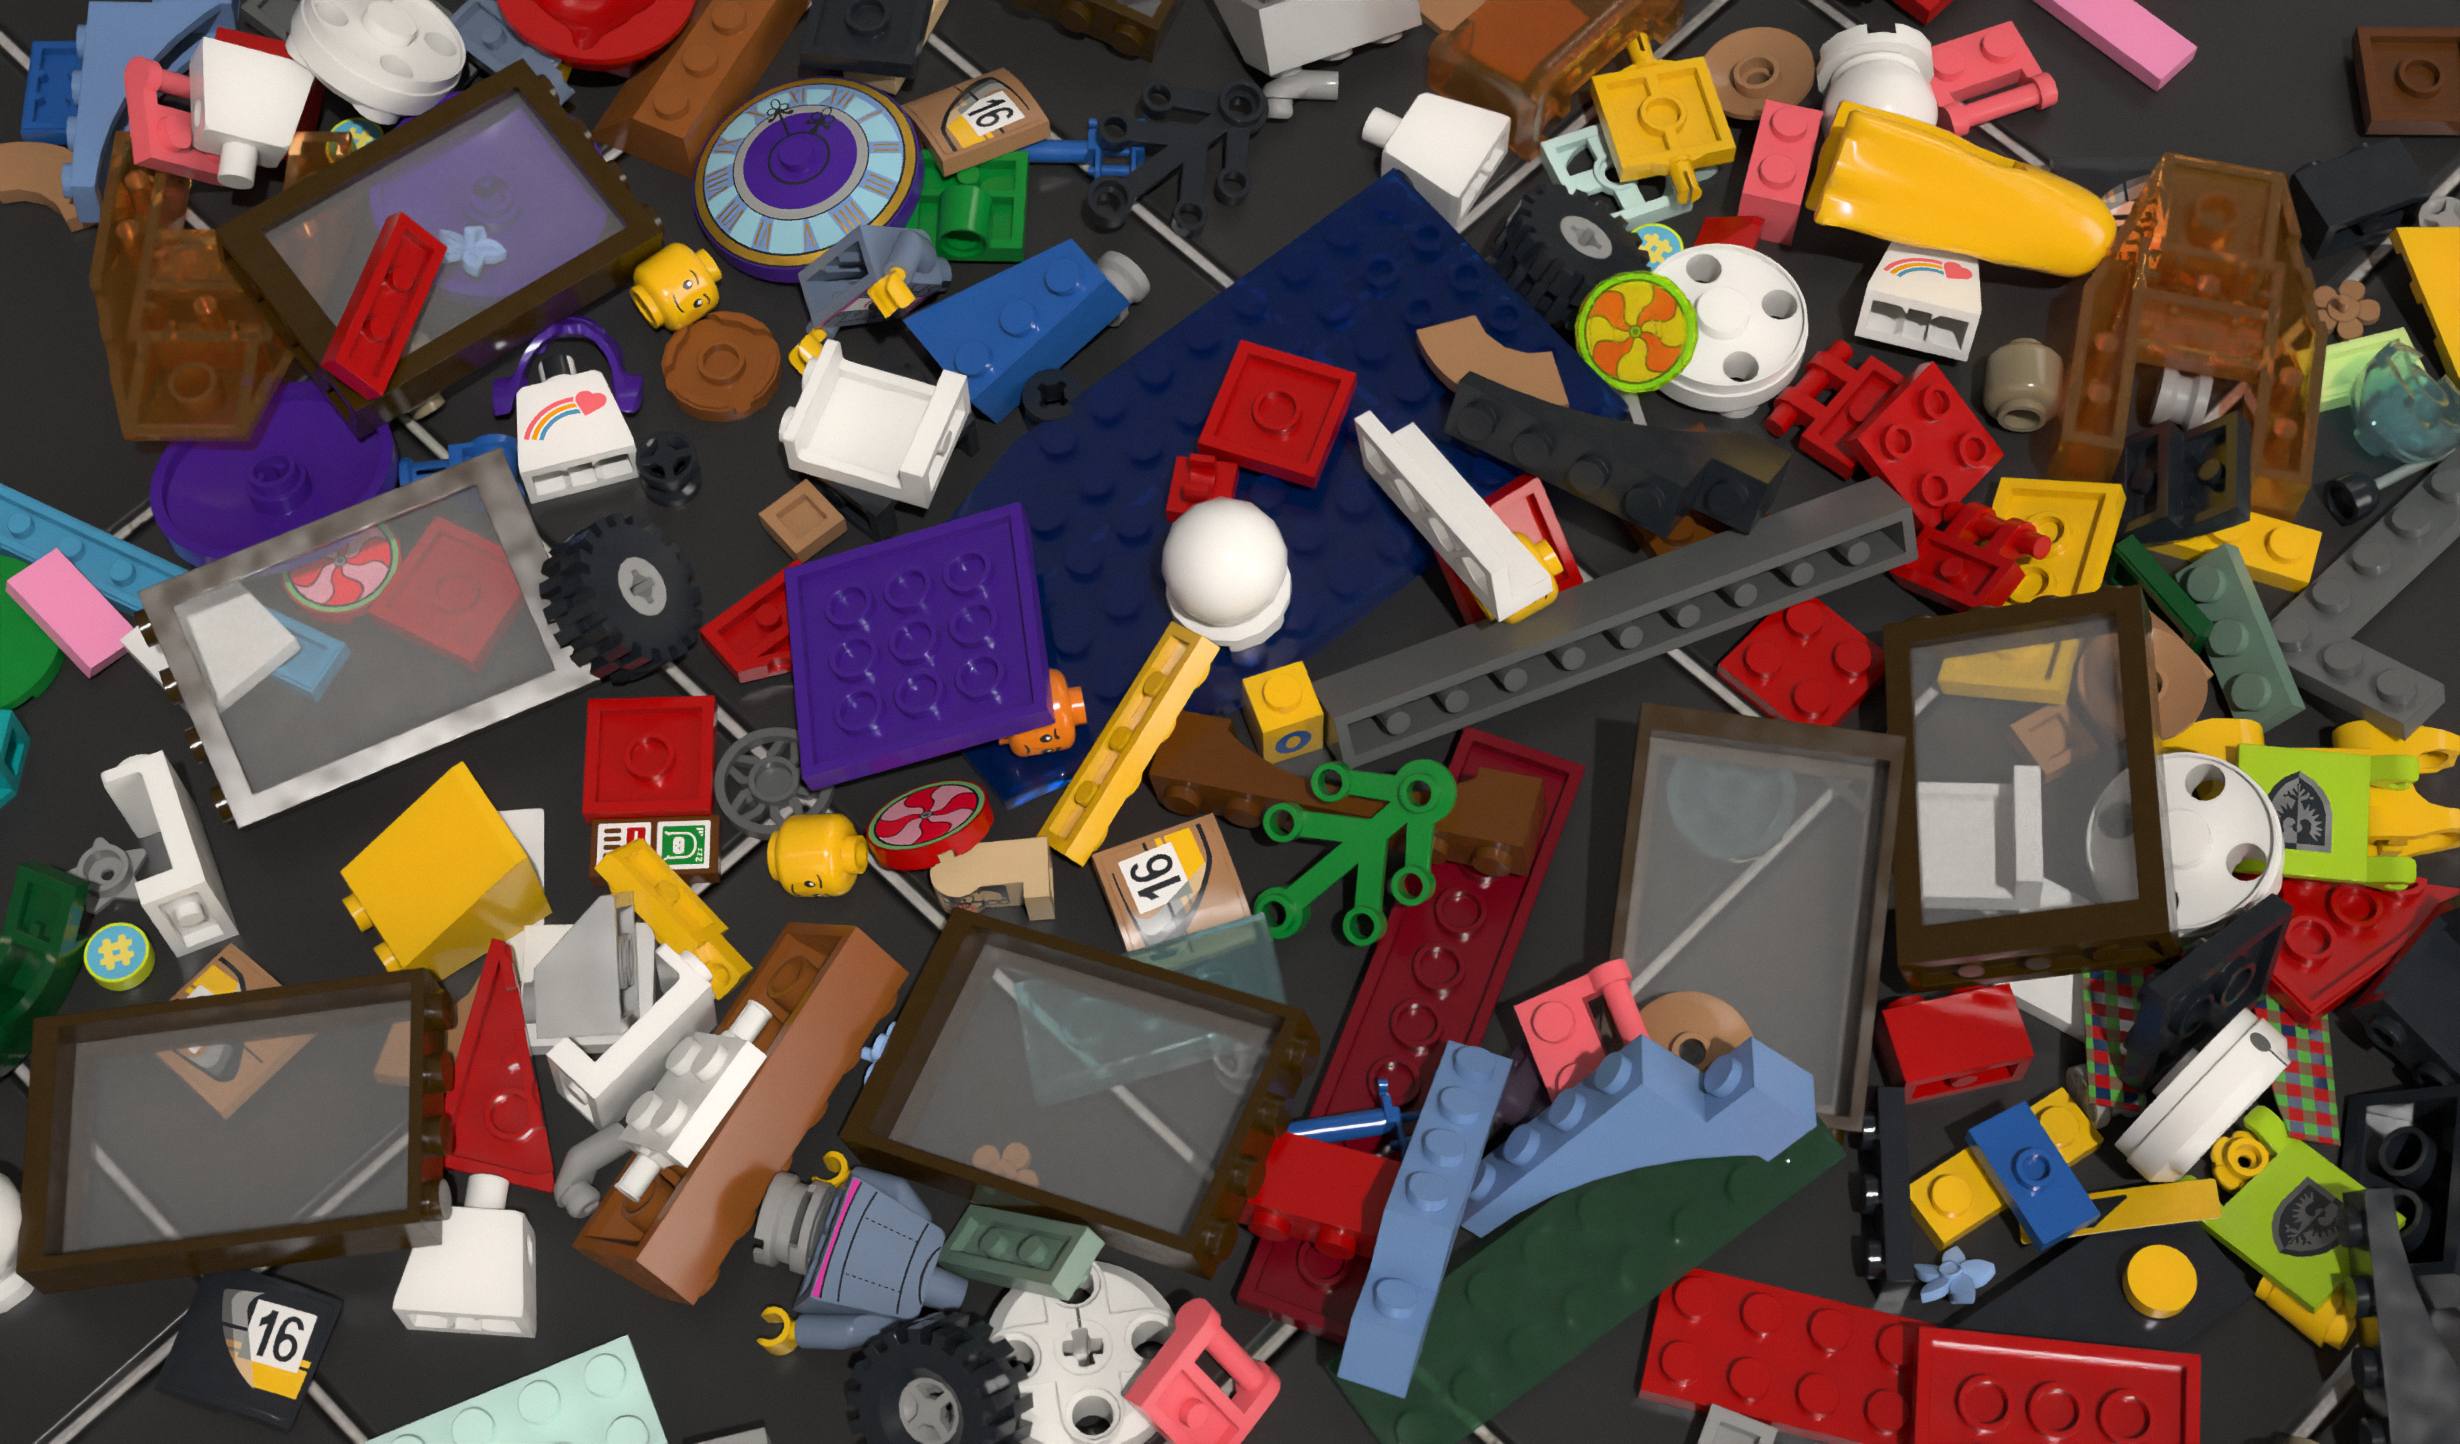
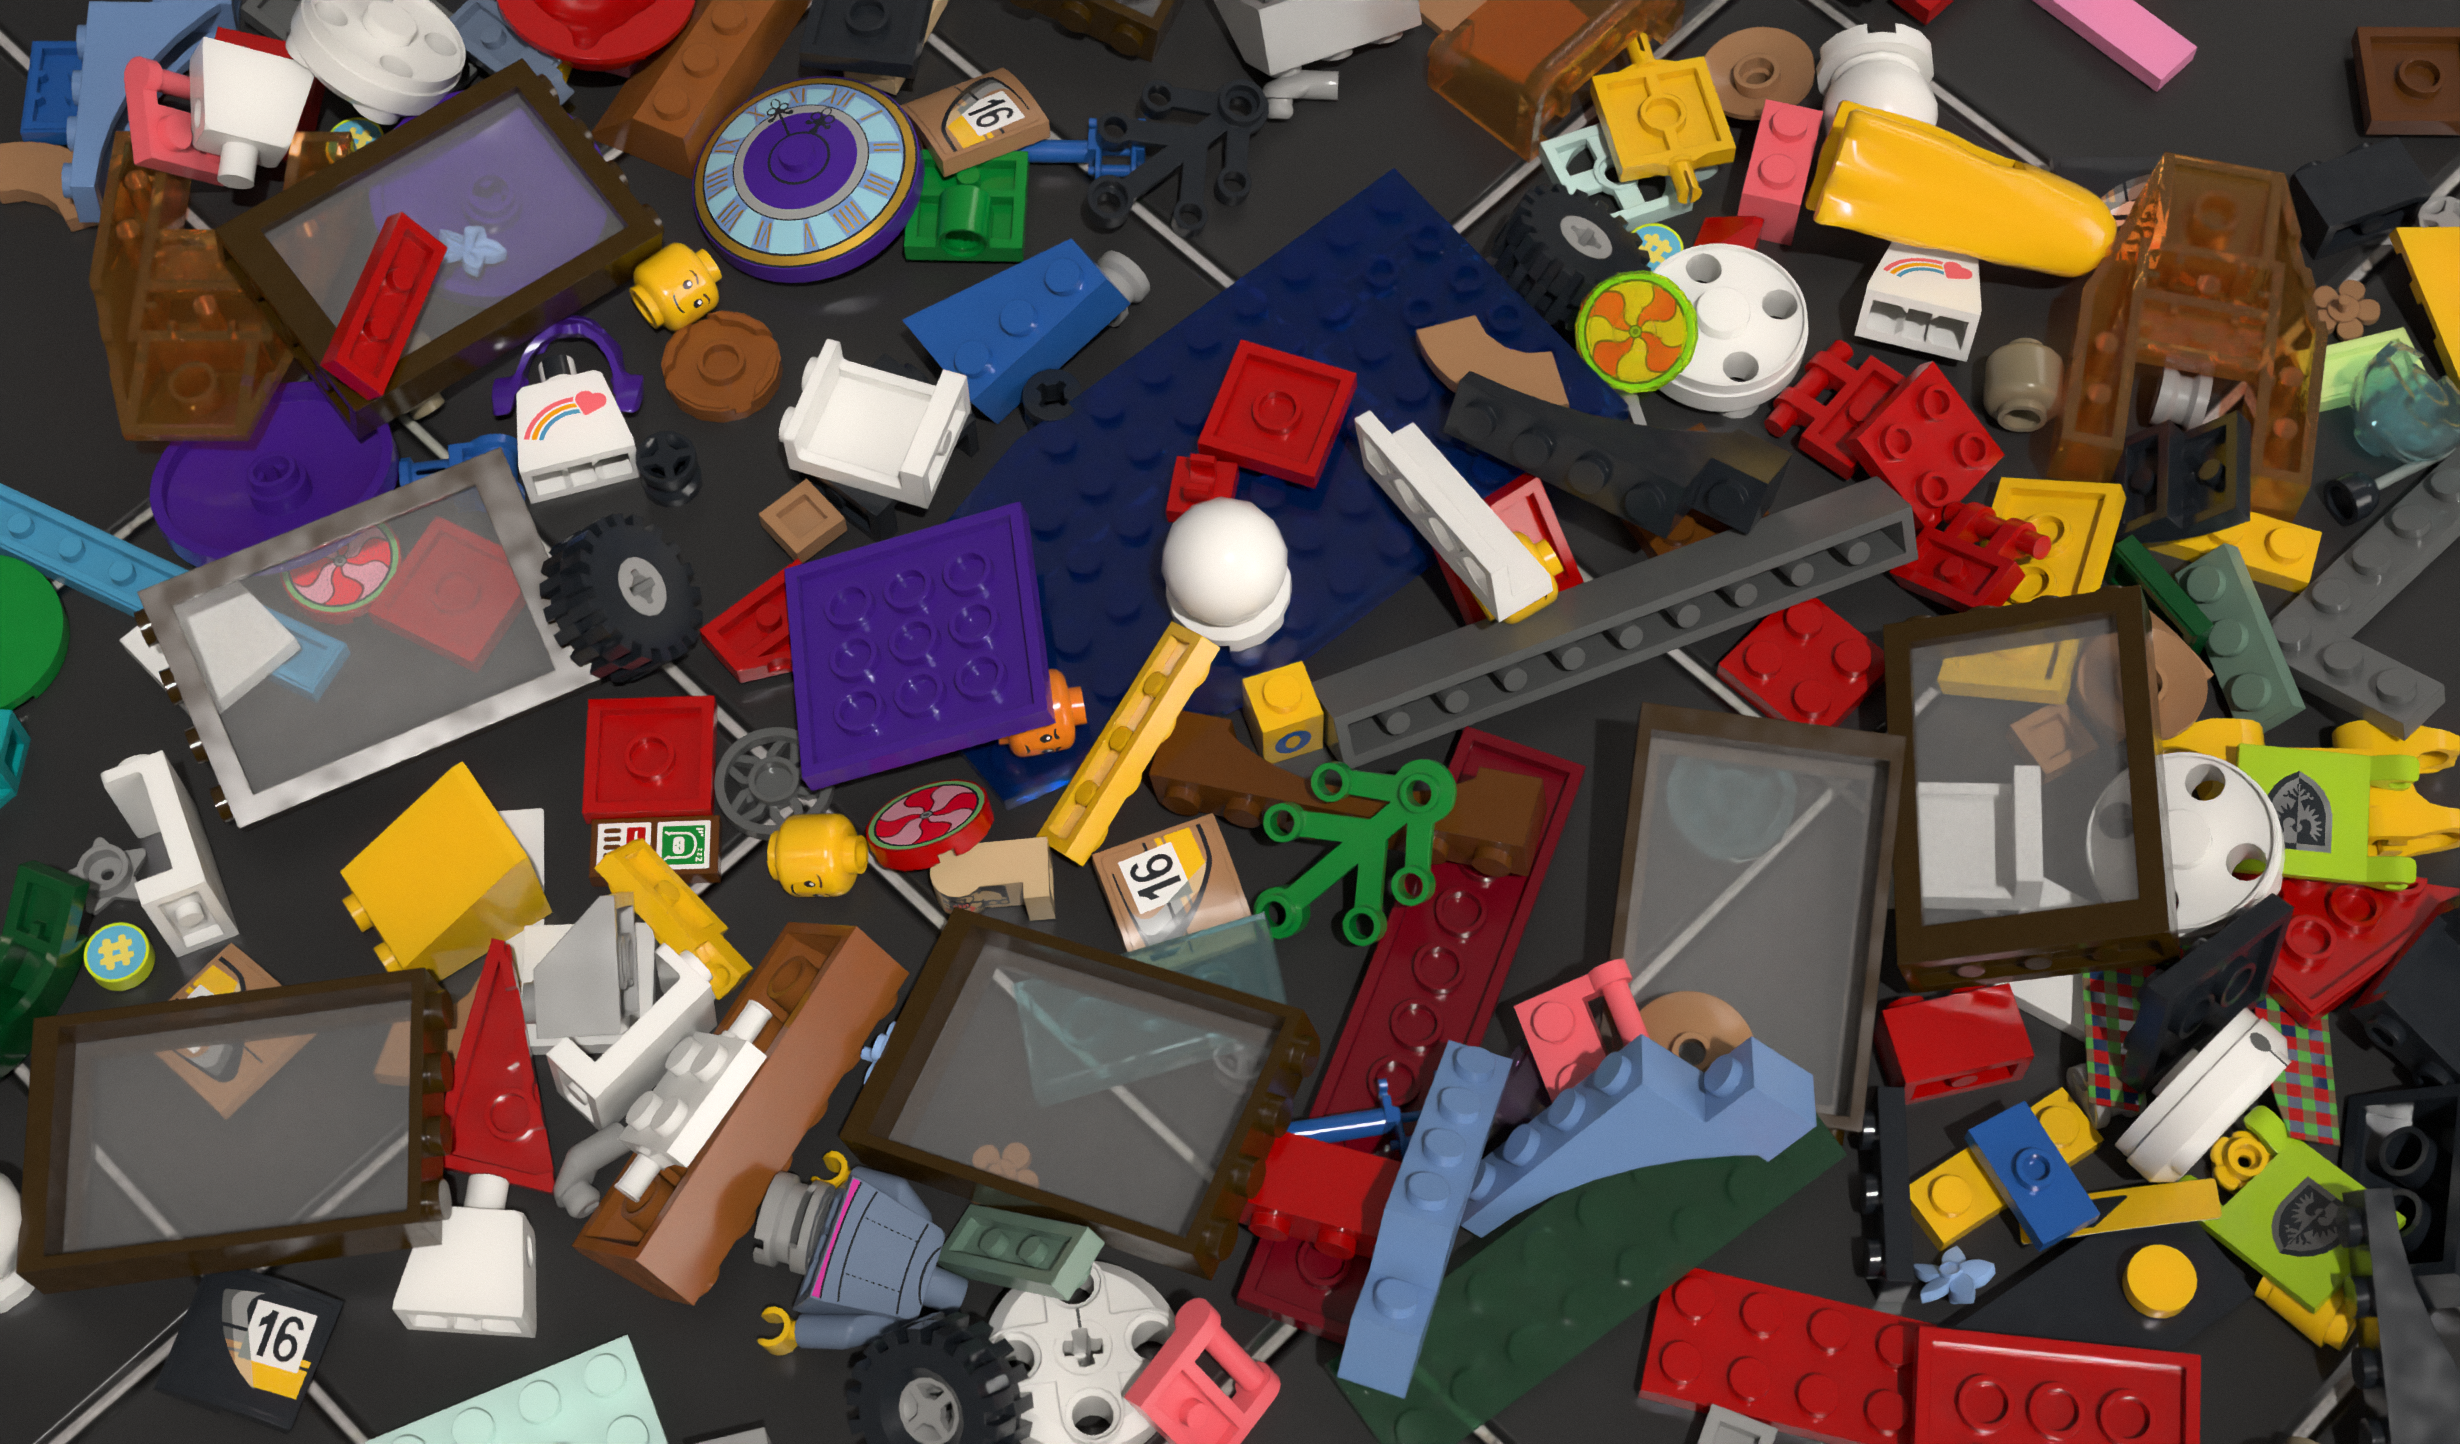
bright pink tile [5,548,134,679] -> none
sand blue torso [788,225,952,376] -> none
white torso [1362,93,1511,232] -> none
coral plate [1929,21,2058,137] -> none

